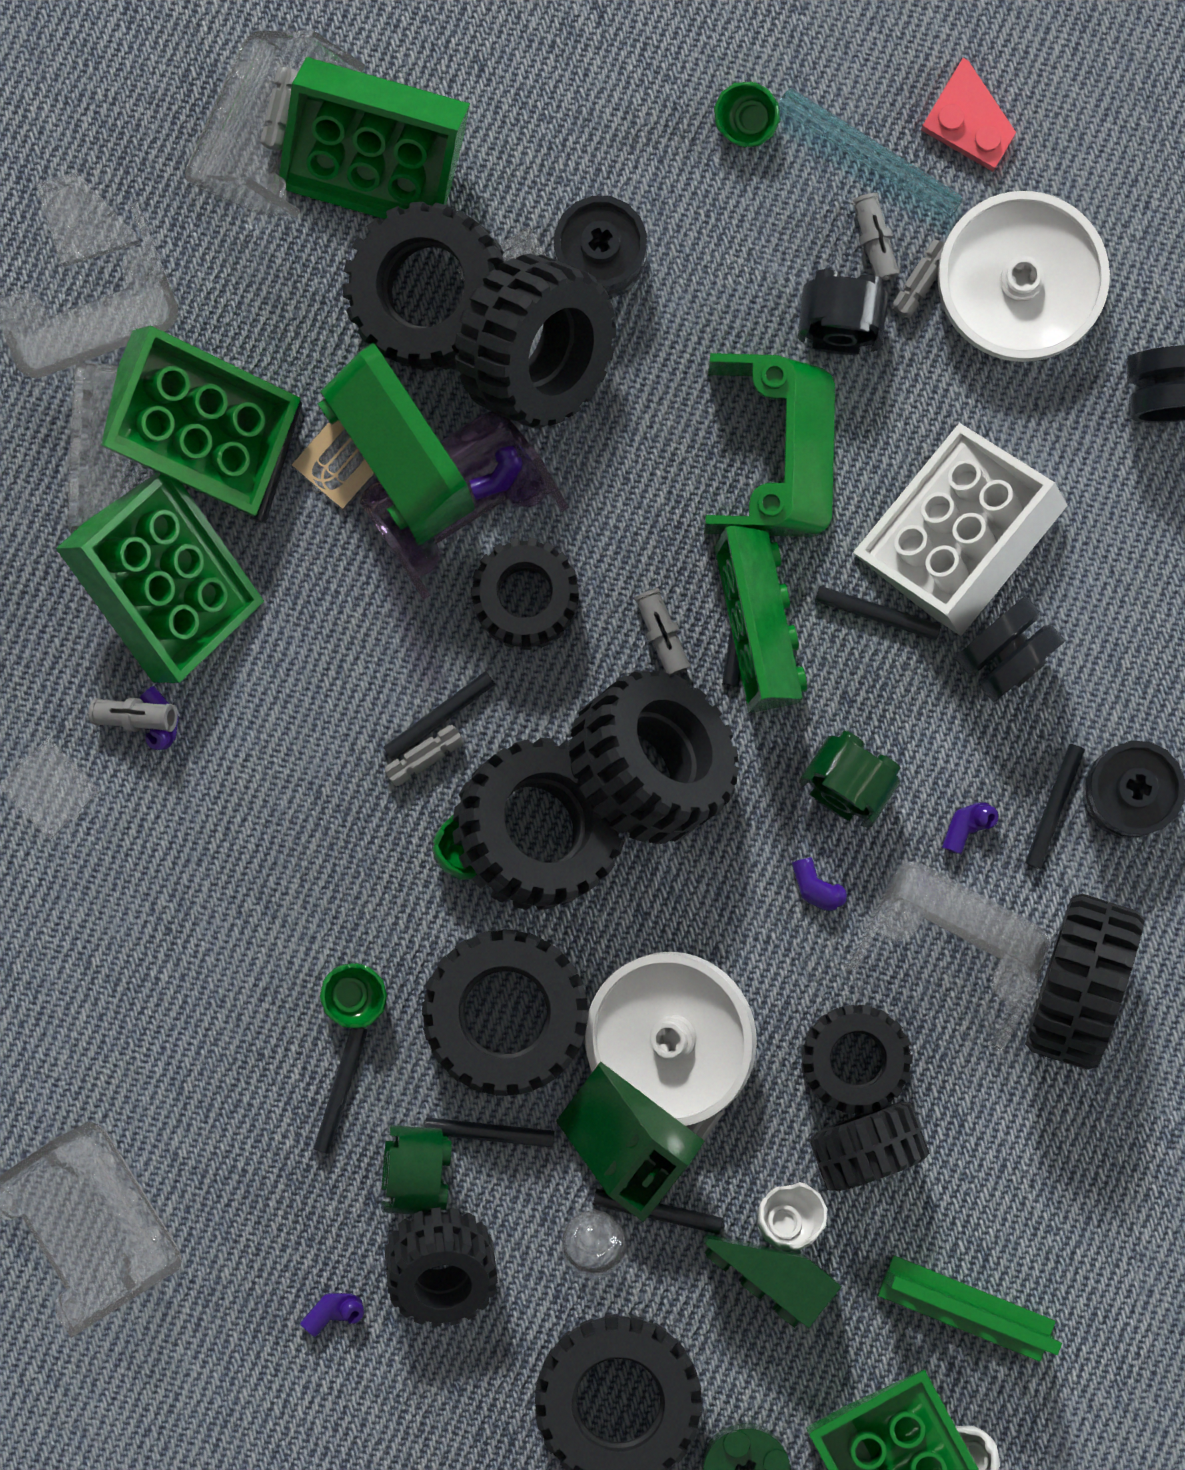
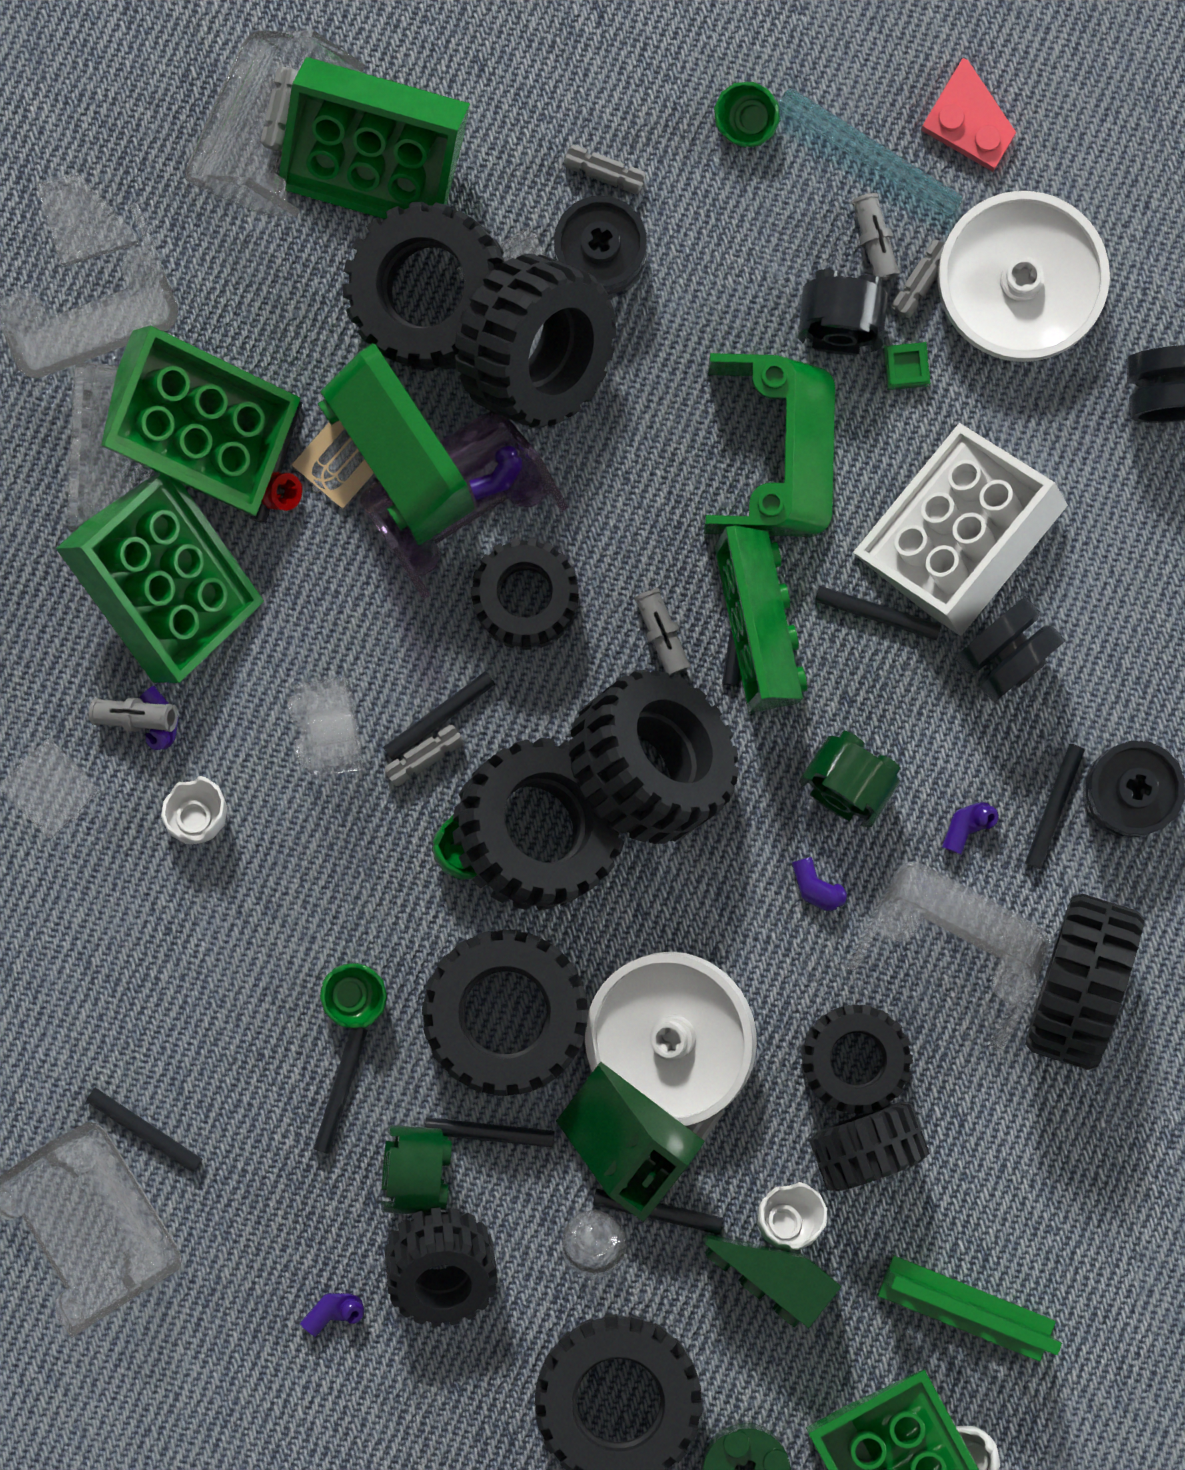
none -> black bar [86,1087,203,1173]
none -> white hair [161,776,227,844]
none -> red bush [262,471,303,511]
none -> clear brick [288,676,365,778]
none -> light grey axle [564,145,646,194]
none -> green tile [883,342,931,390]

